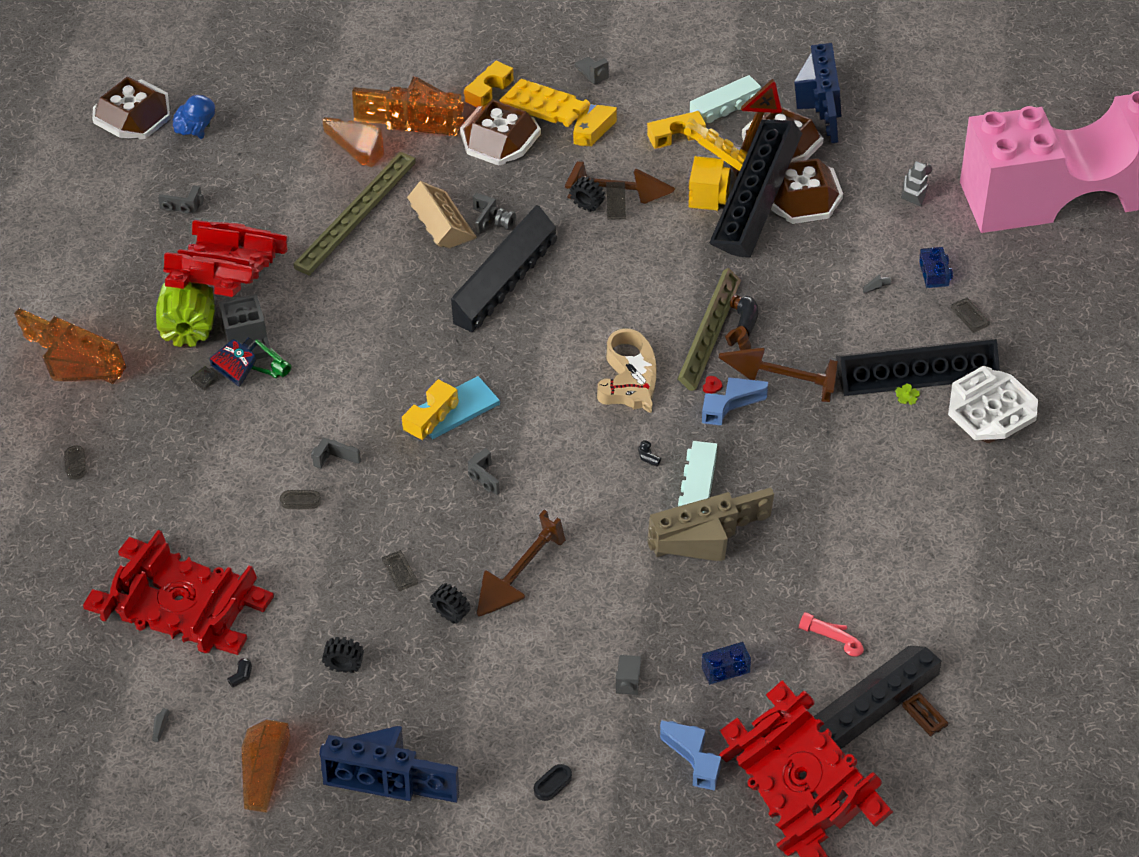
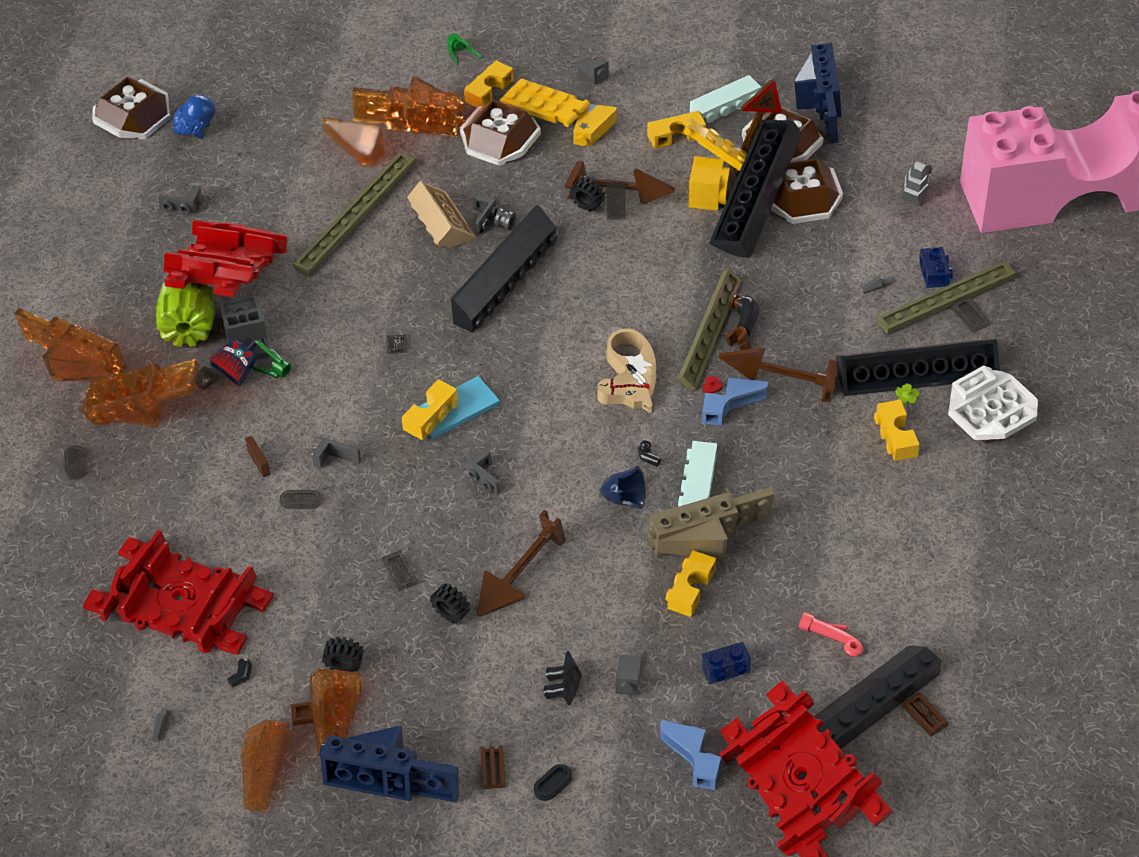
none -> clear orange wedge [81,359,199,428]
none -> reddish brown tile [245,436,270,477]
none -> reddish brown tile [291,701,315,726]
none -> clear orange wedge [310,669,361,756]
none -> clear smoke tile [387,334,407,354]
none -> green plant [447,33,483,65]
none -> reddish brown tile [480,745,506,789]
none -> black connector [544,651,582,705]
none -> dark blue helmet [599,466,646,509]
none -> yellow arch [665,550,716,617]
none -> yellow arch [874,400,919,461]
none -> olive plate [876,261,1016,334]

